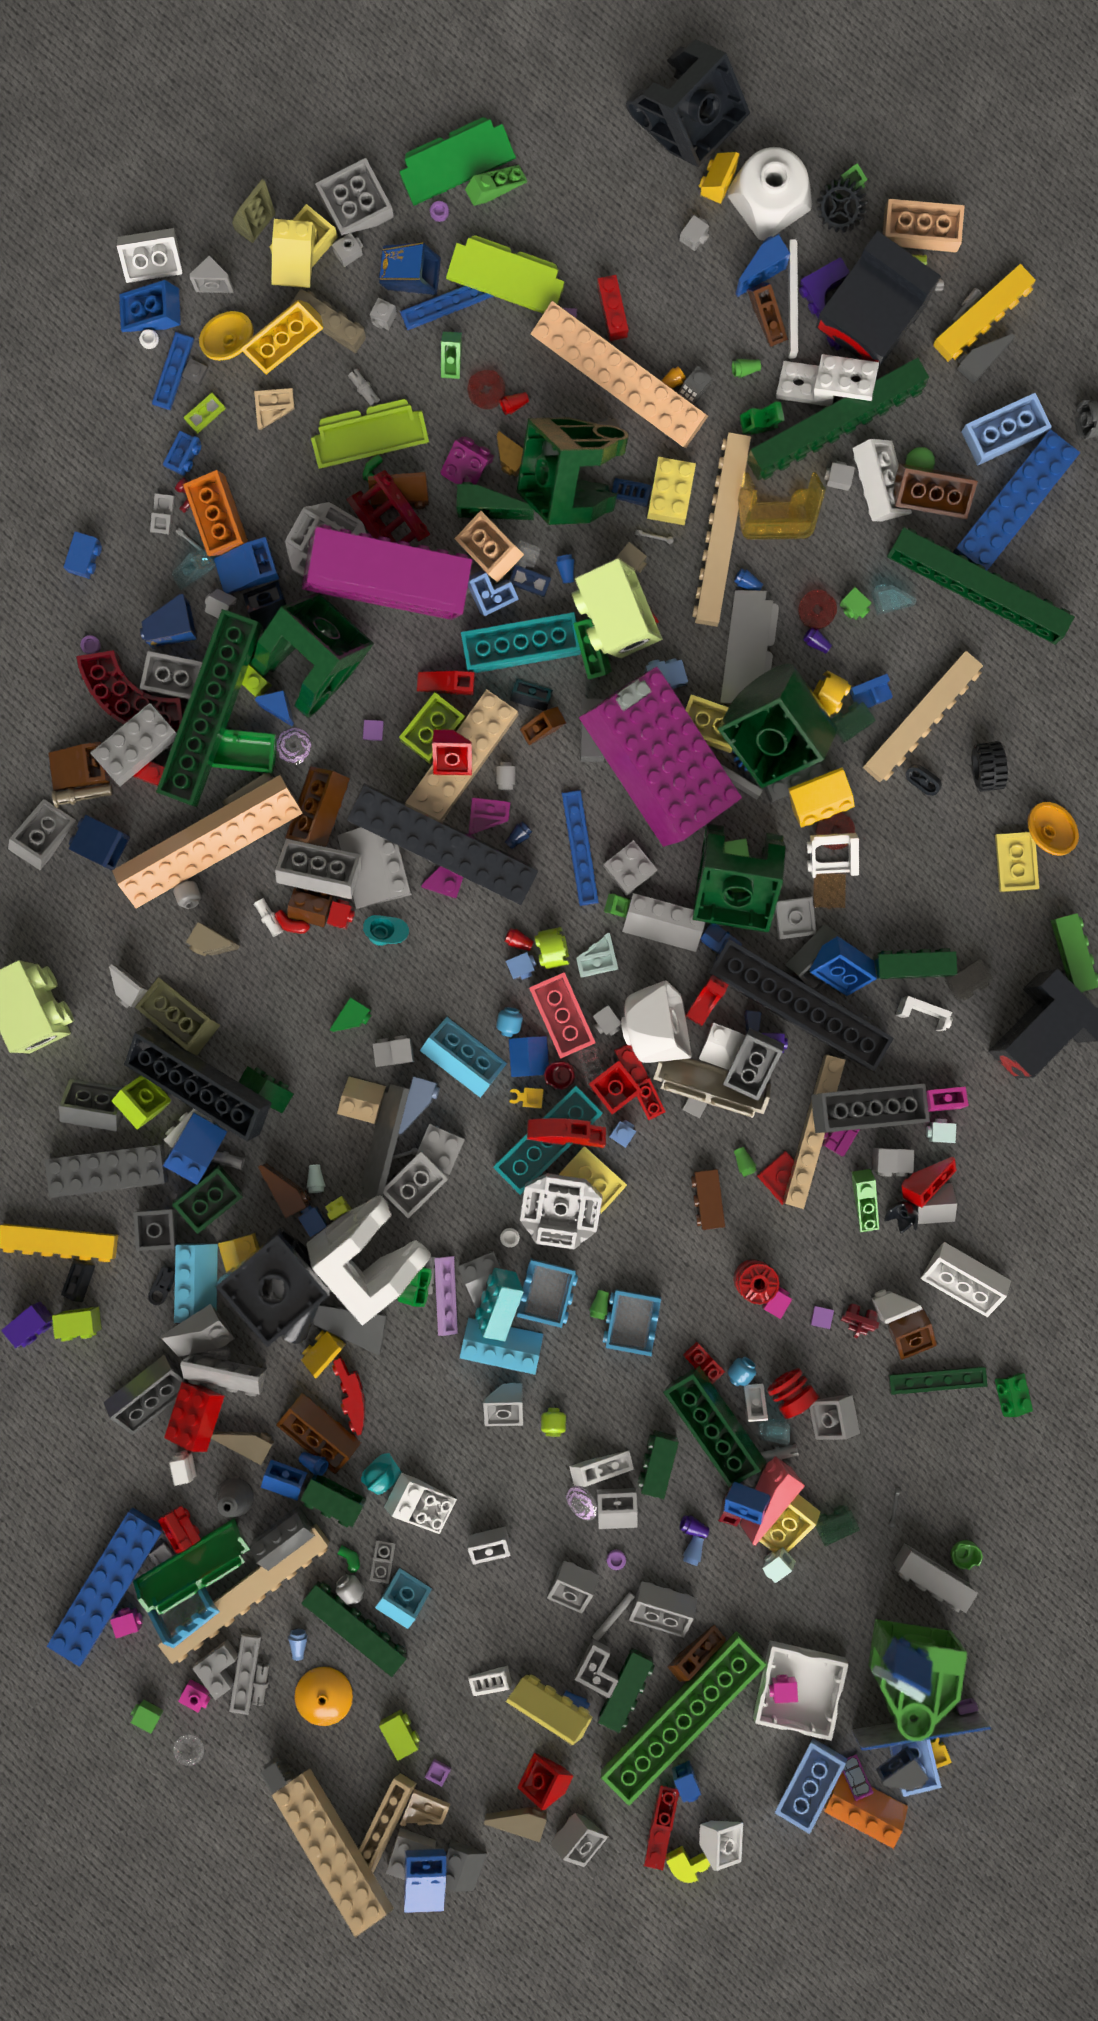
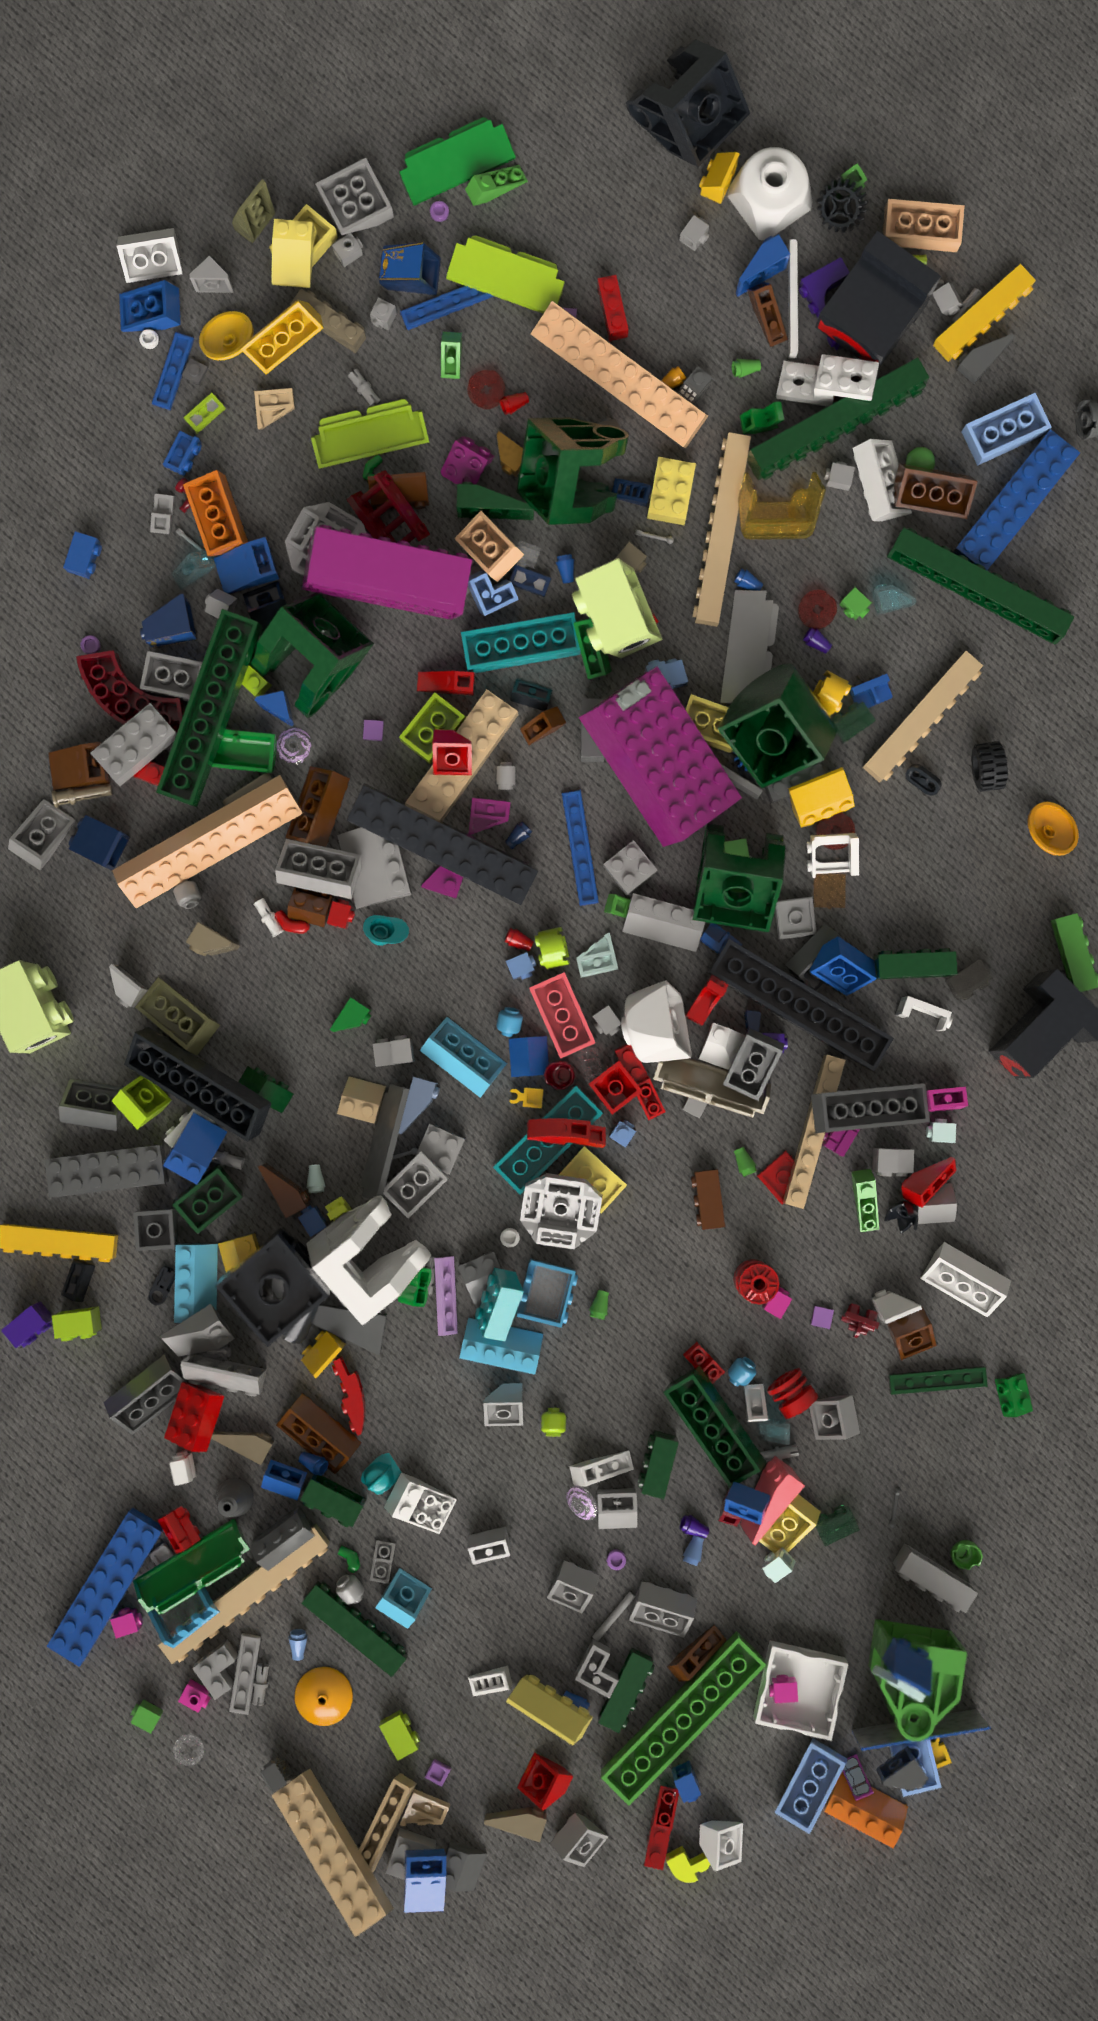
clear window [603,1289,661,1356] -> none
medium lavender tile [955,1698,979,1715] -> none
light yellow plate [995,832,1039,892] -> none
none -> light grey brick [933,282,963,316]

